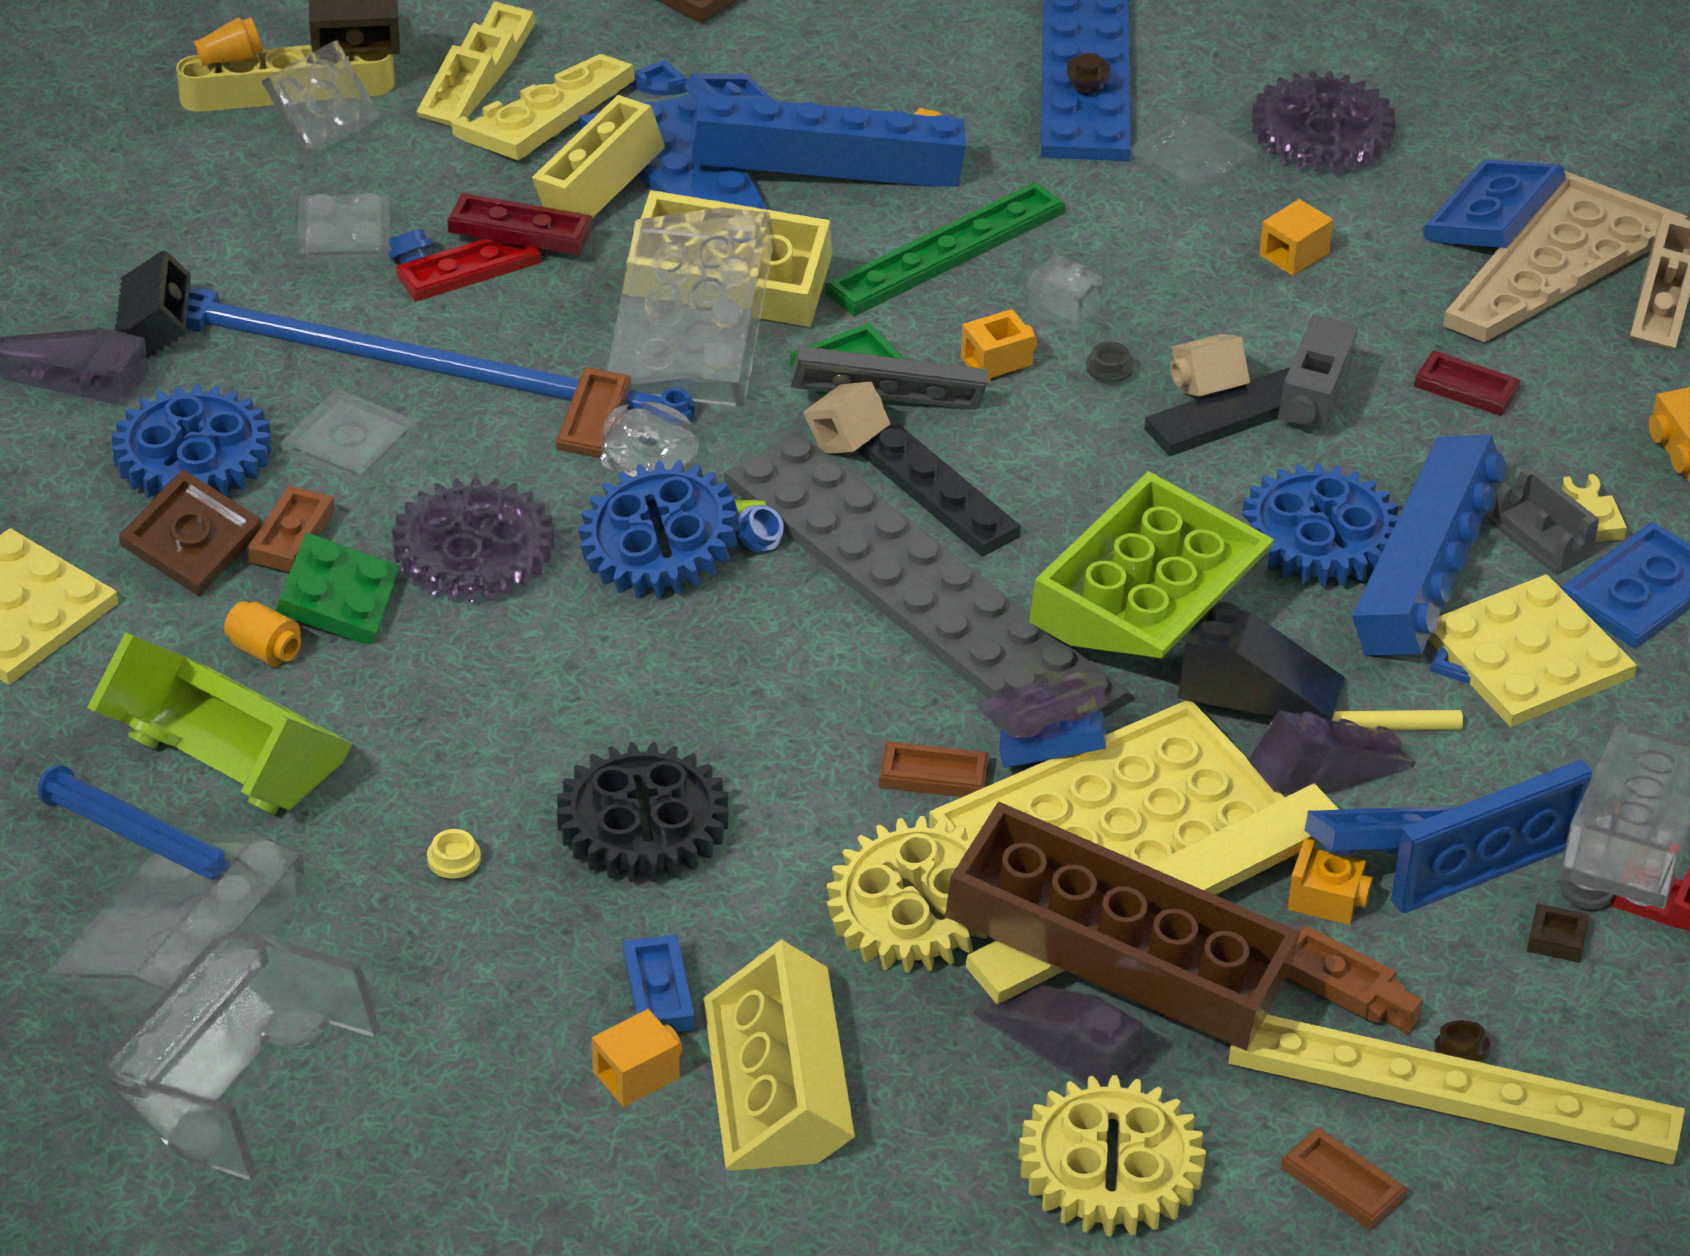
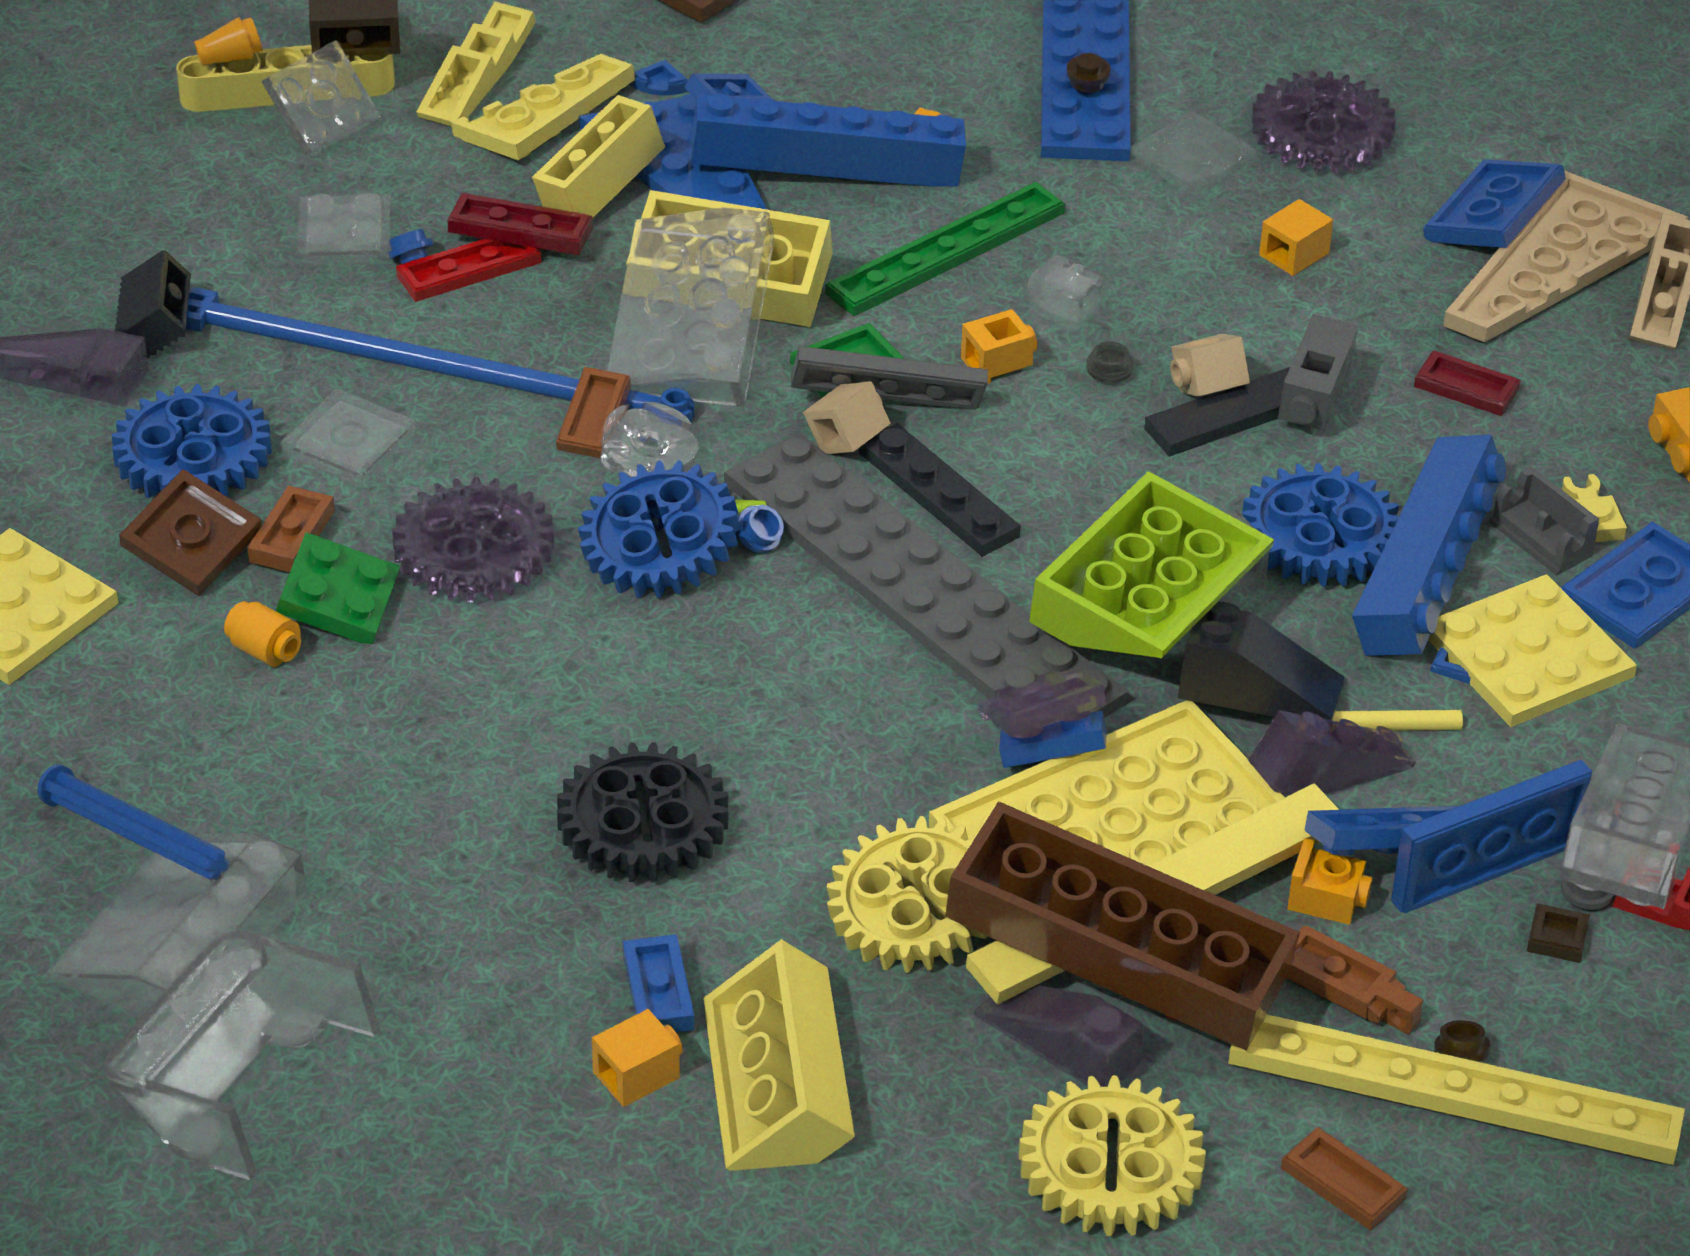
lime windscreen [87,632,353,815] -> none
light yellow plate [427,829,481,879] -> none
dark orange tile [879,741,989,797] -> none

